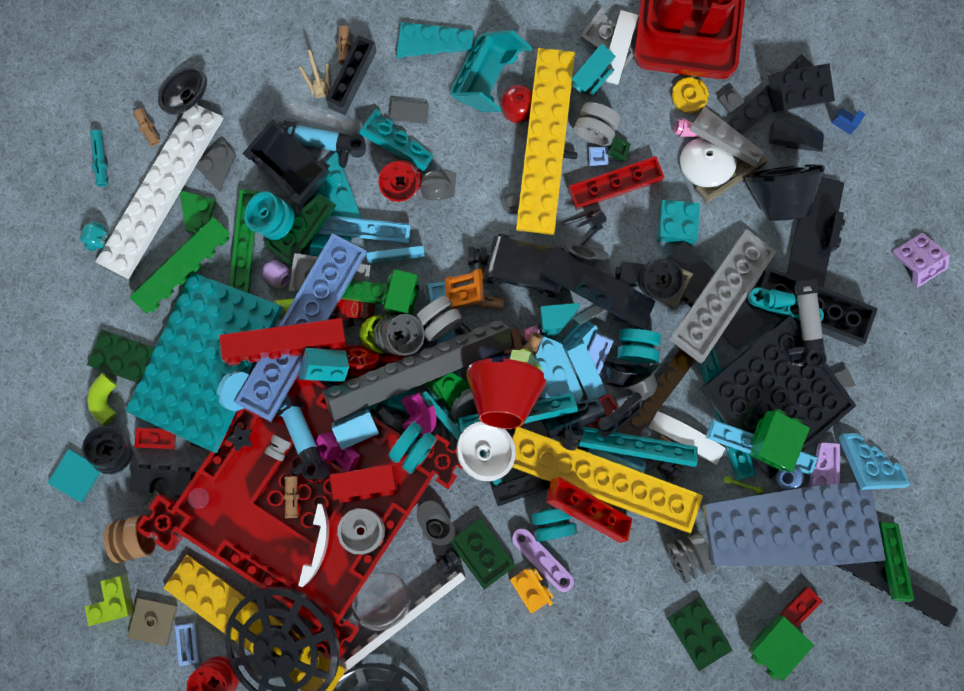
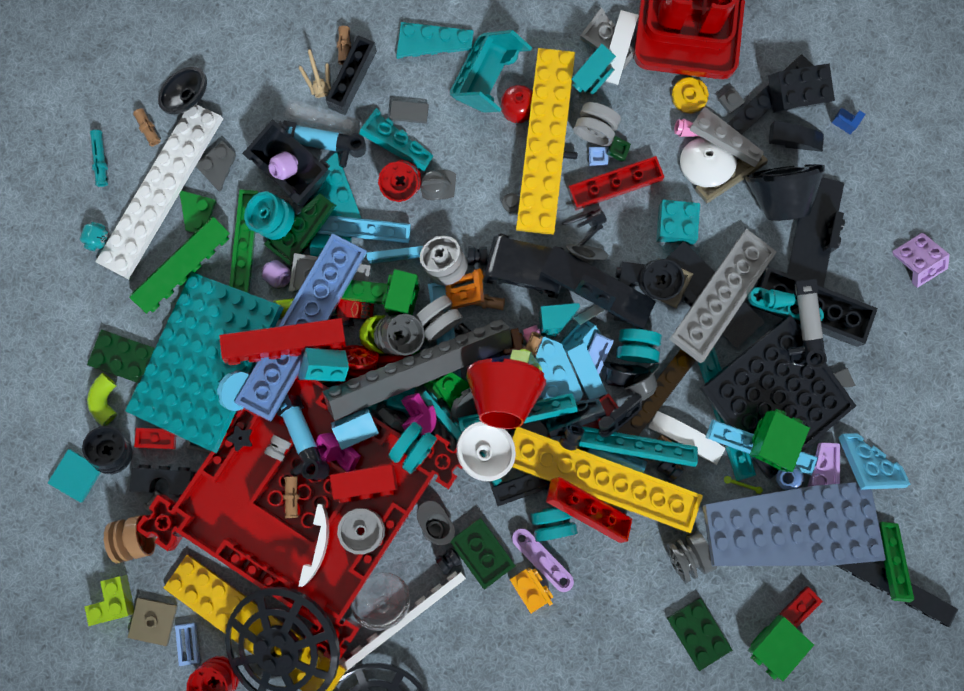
clear pink plate [188,488,209,509] -> none
none -> lavender head [268,152,298,180]
none -> light grey wheel [420,236,468,286]

